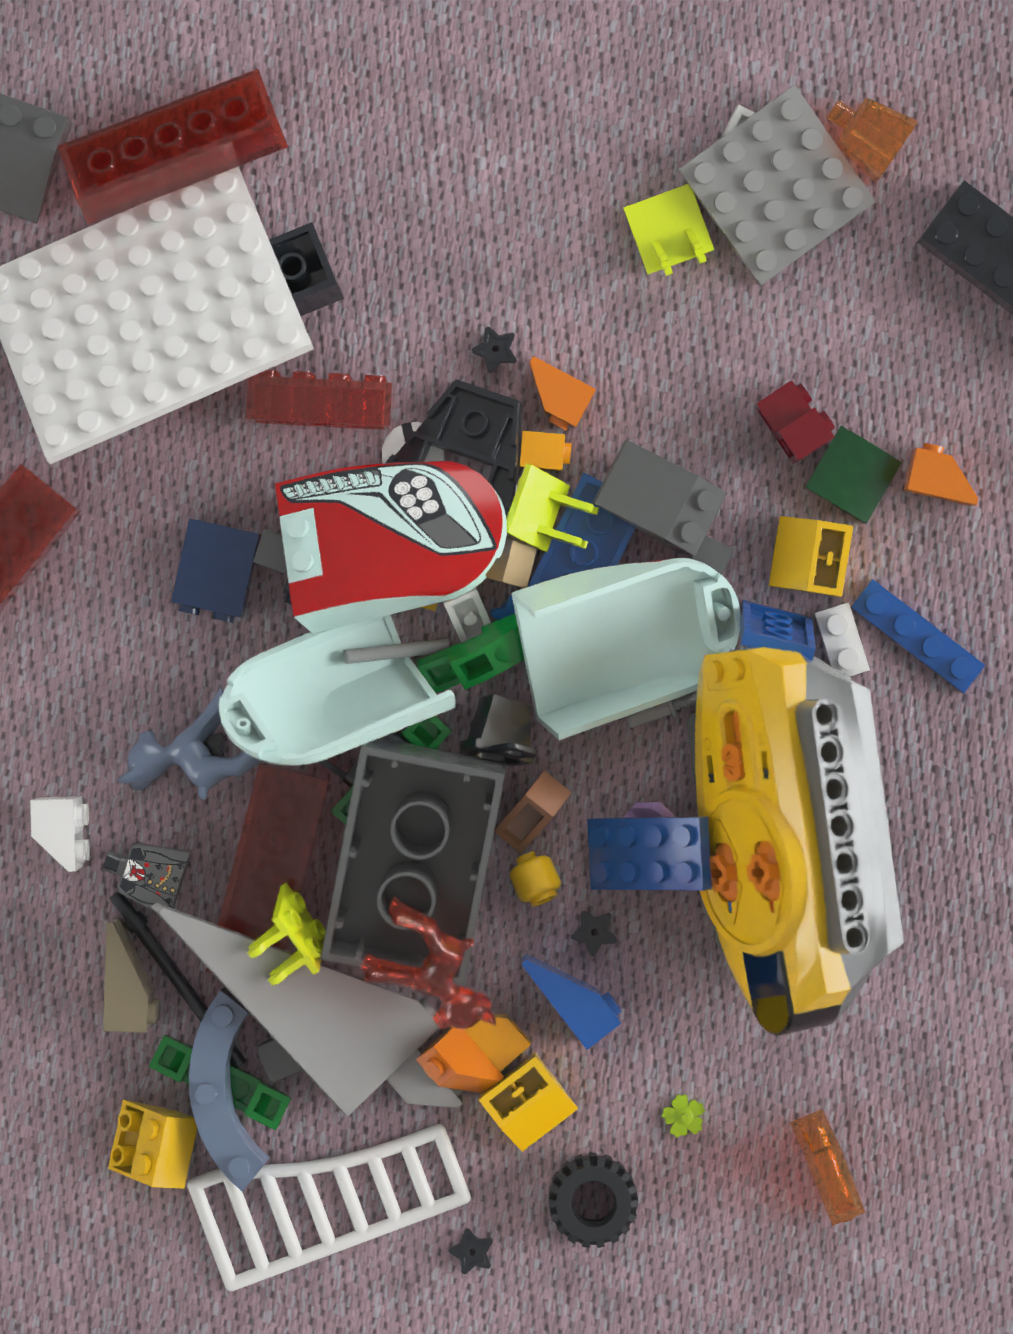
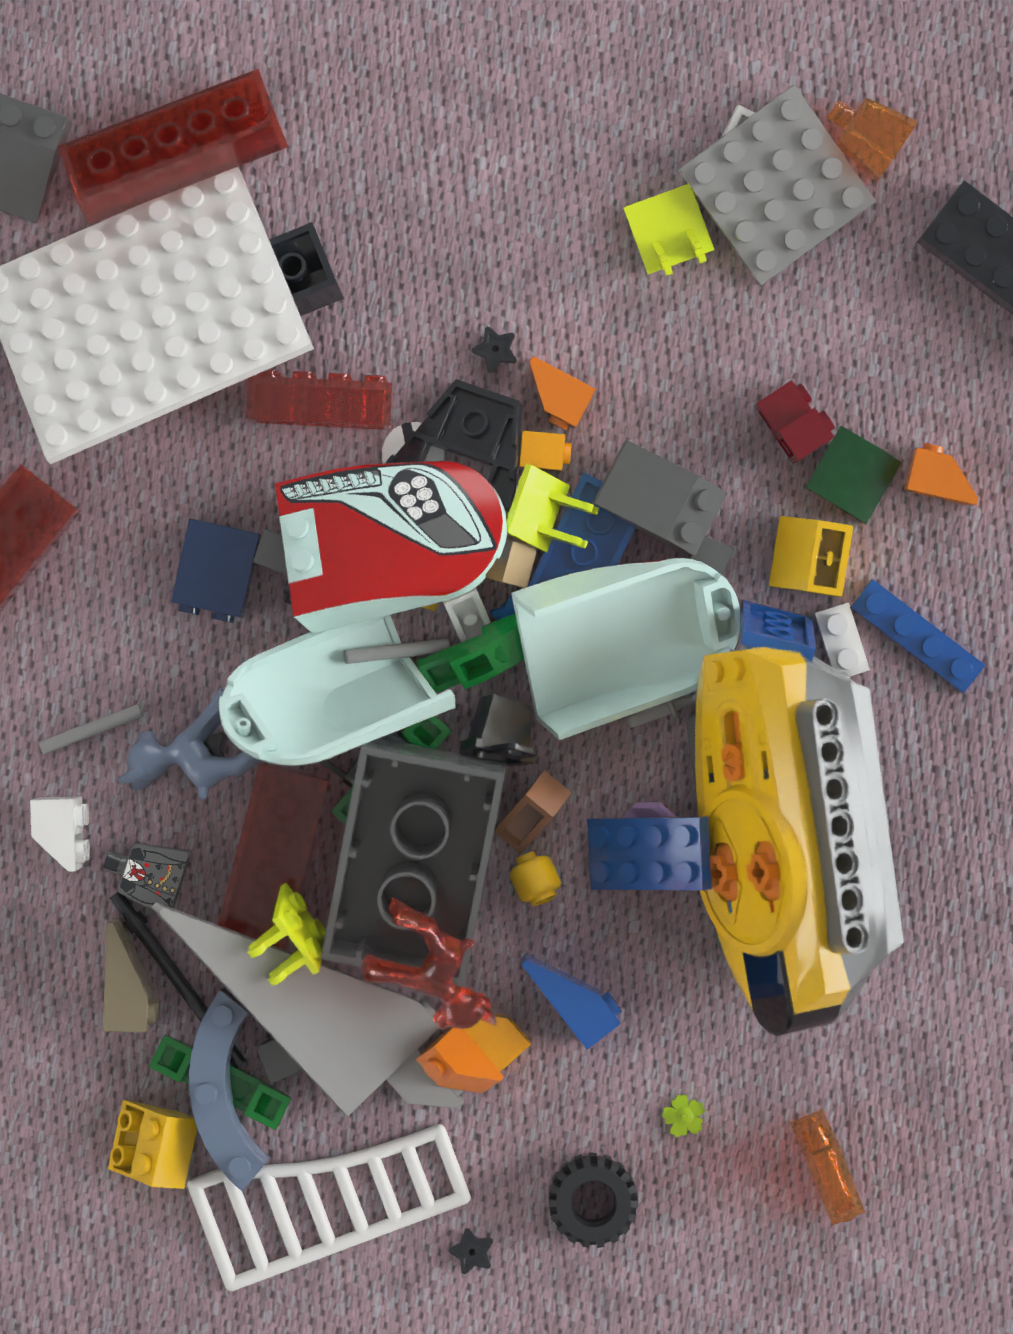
yellow slope [479,1052,578,1152] -> none
black plate [571,911,617,956] -> none
none -> light grey bar [39,704,143,755]

